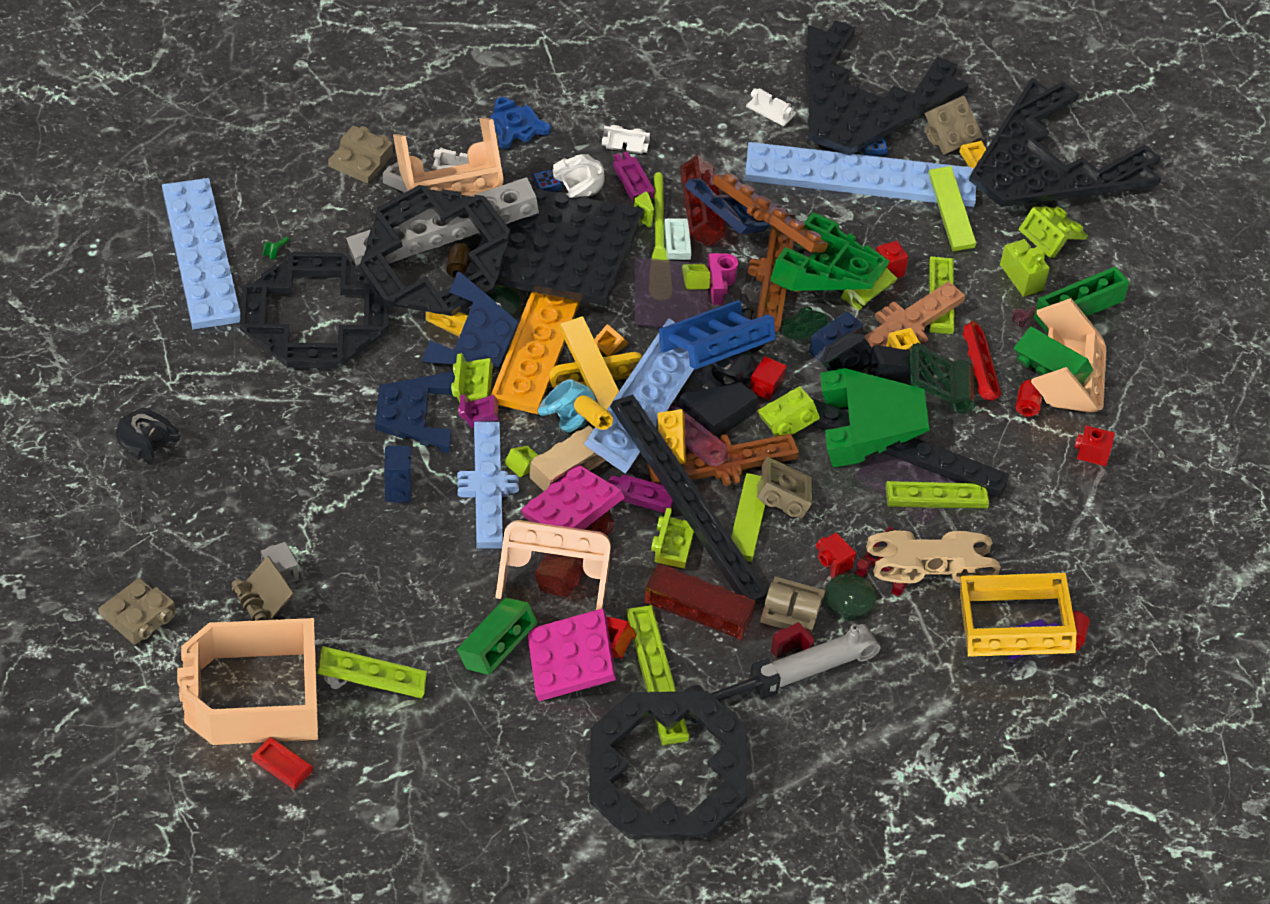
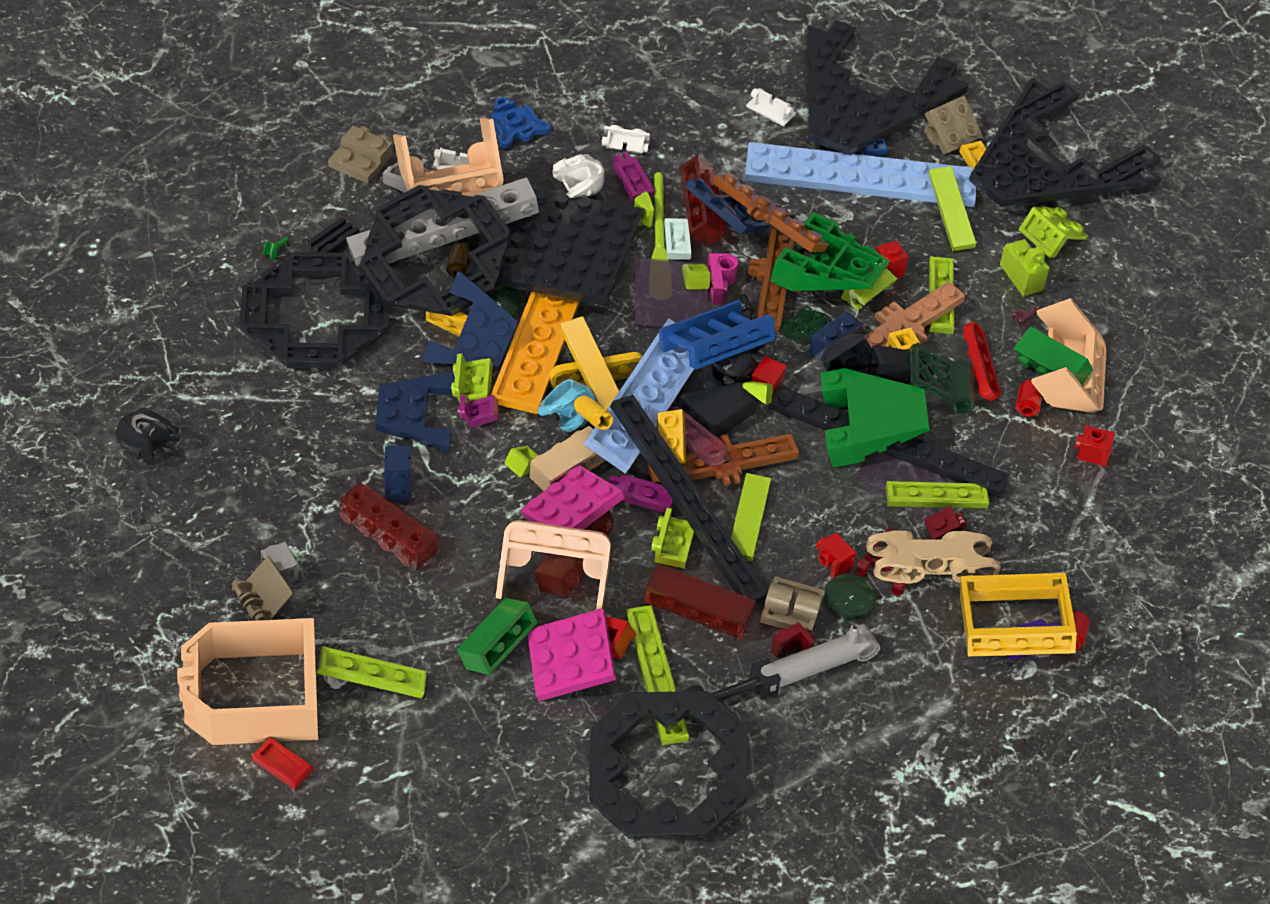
dark tan plate [98,578,176,645] -> none
light blue plate [162,178,240,329] -> none
light blue hinge [457,422,519,548] -> none
blue tile [532,169,562,192] -> none
light orange slope [594,324,629,356] -> none
lime bracket [757,386,820,437] -> none
dark tan plate [757,457,812,519] -> none
green brick [1033,266,1129,334] -> none
none -> black tile [308,217,359,253]
none -> clear red brick [339,482,438,571]
none -> lime slope [743,381,773,404]
none -> dark red bracket [924,506,968,540]

